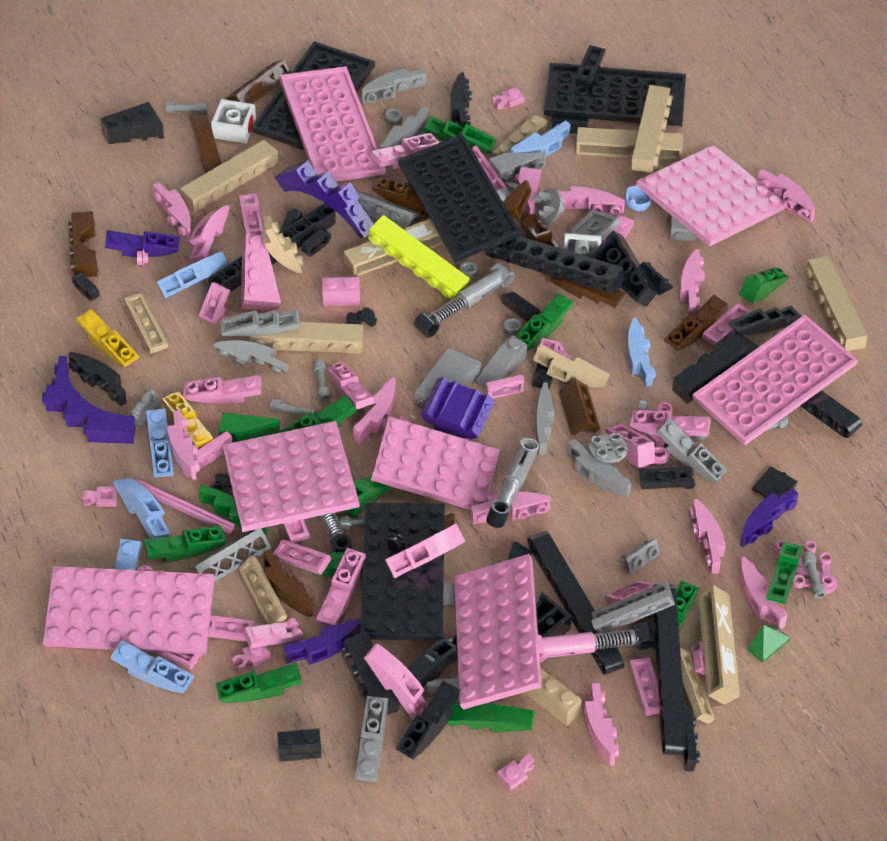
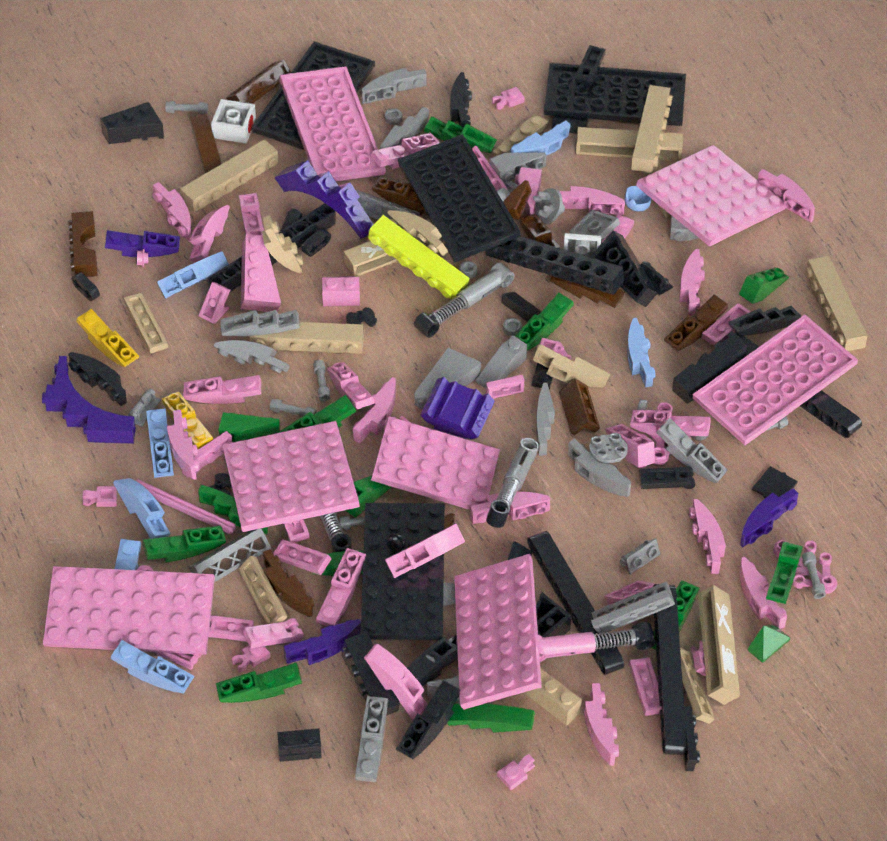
none -> tan slope [387,210,448,256]

